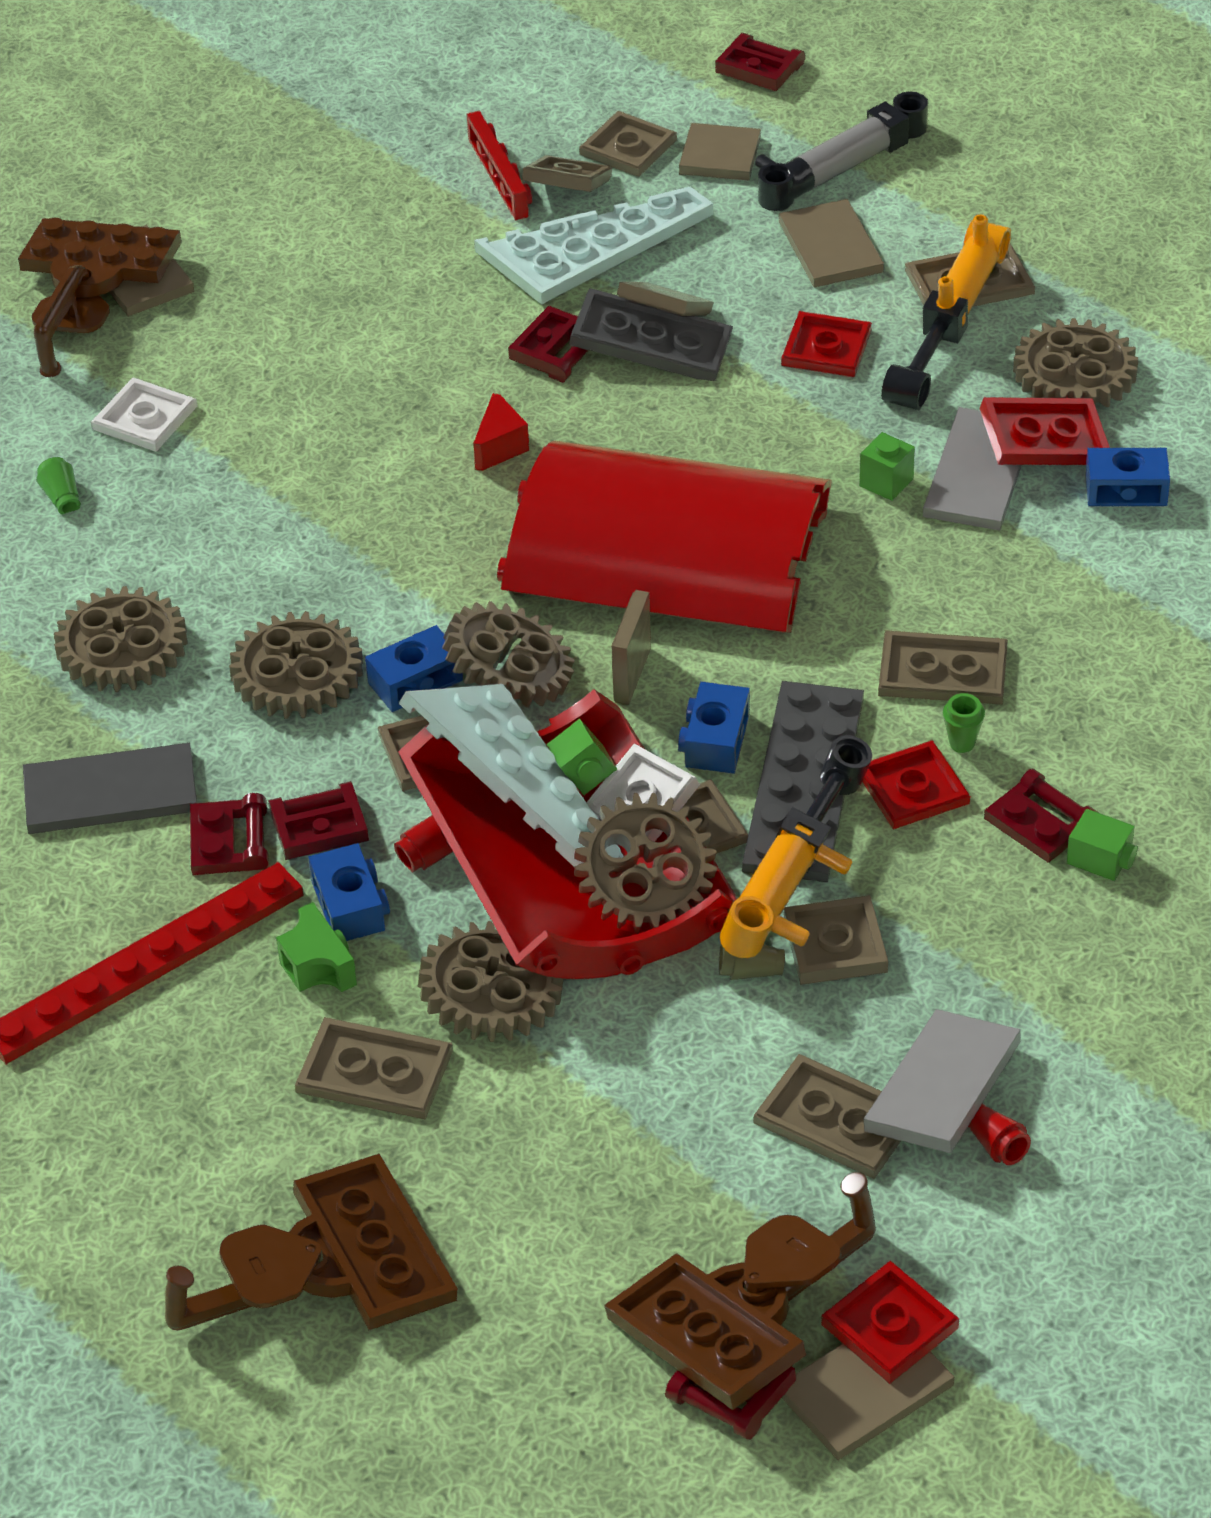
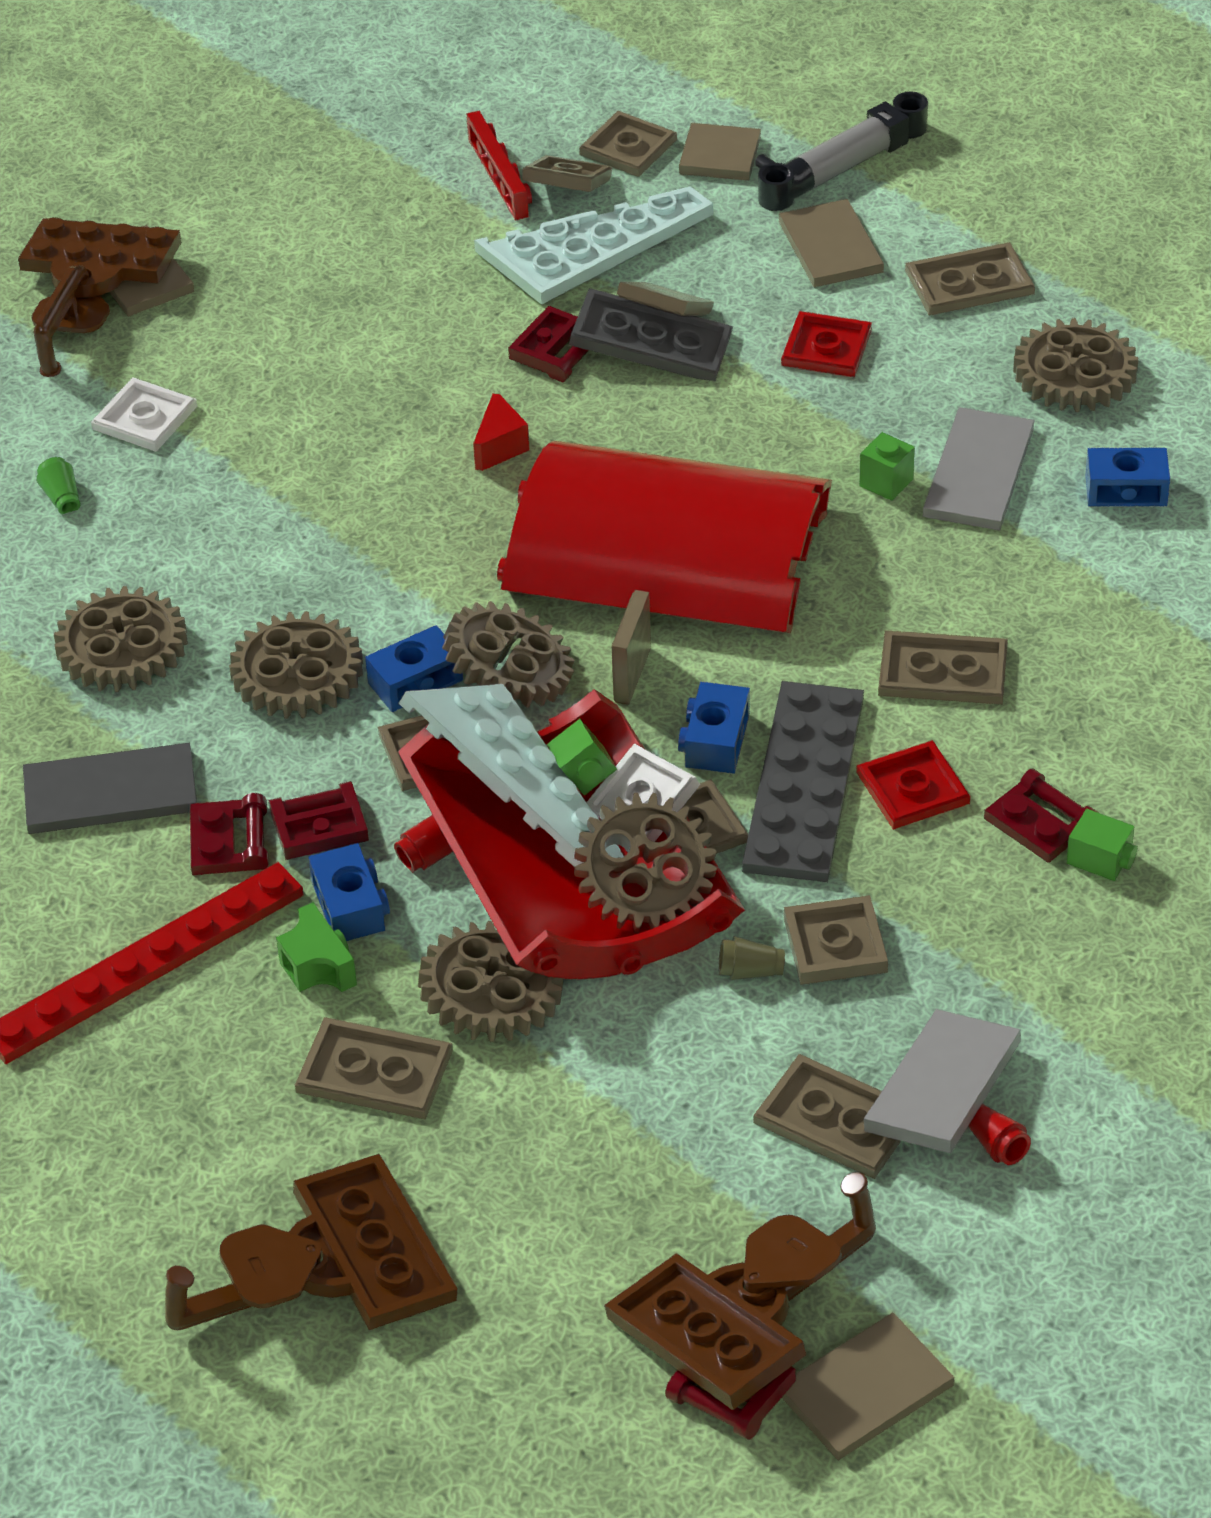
dark red plate [715,33,806,91] -> none
light orange piece [719,735,873,958] -> none
red tile [821,1260,959,1384] -> none
piece [881,214,1011,411] -> none
bright green cone [943,693,985,753] -> none
red plate [980,397,1110,465] -> none

